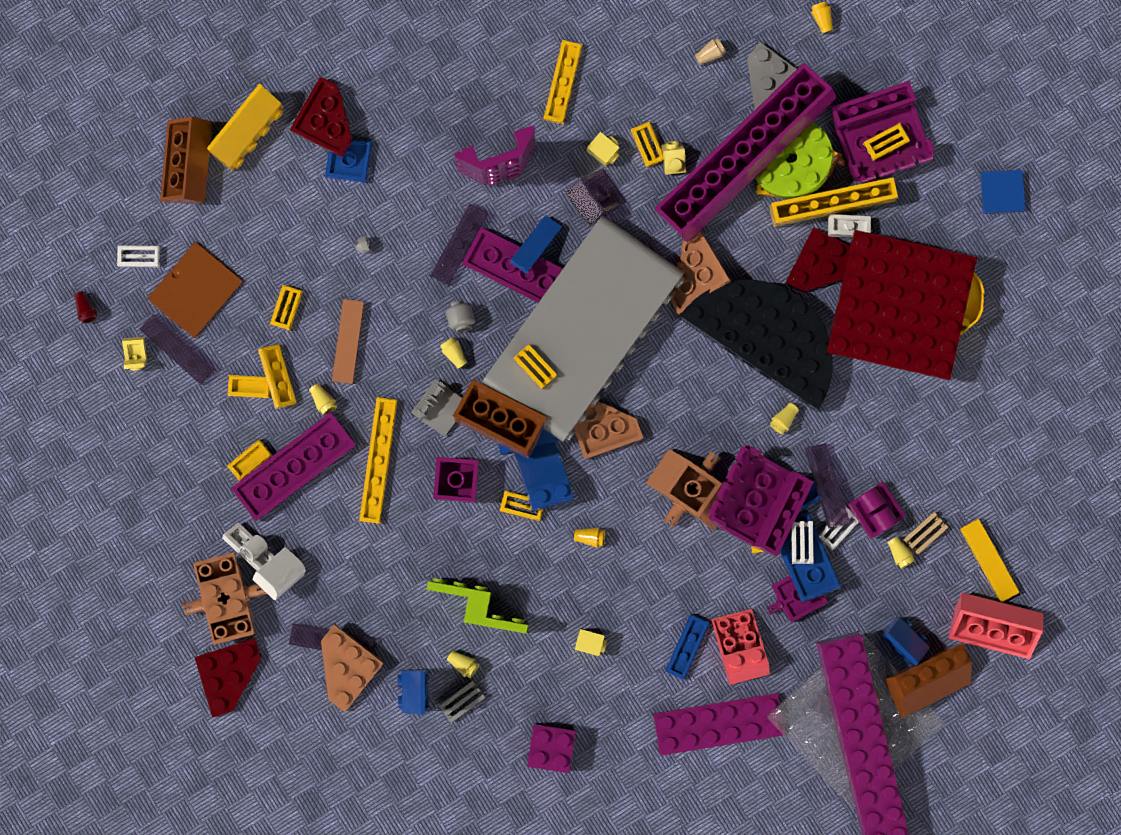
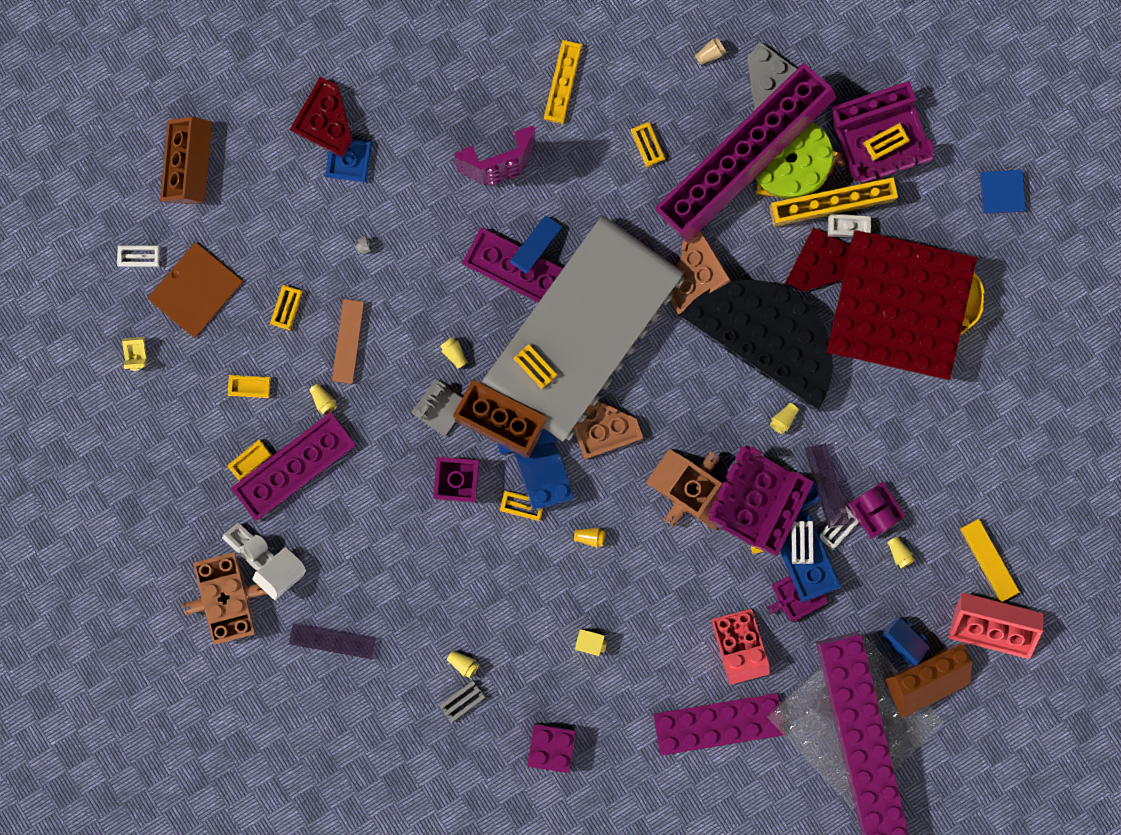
dark red cone [74,291,98,324] -> none
clear purple tile [139,314,215,385] -> none
dark red plate [194,638,262,718] -> none
yellow slope [207,84,284,171] -> none
yellow tile [258,344,297,409] -> none
nougat plate [321,623,384,712] -> none
yellow tile [359,397,398,524] -> none
blue slope [398,669,429,715] -> none
lime bracket [426,578,528,634] -> none
clear purple tile [430,204,488,286] -> none
light grey head [446,301,475,333] -> none
clear purple slope [565,169,627,226] -> none
light yellow brick [587,132,620,167] -> none
light yellow bracket [661,141,686,175] -> none
blue tile [665,614,710,680] -> none
yellow cone [811,1,834,33] -> none
tan tile [902,512,948,555] -> none

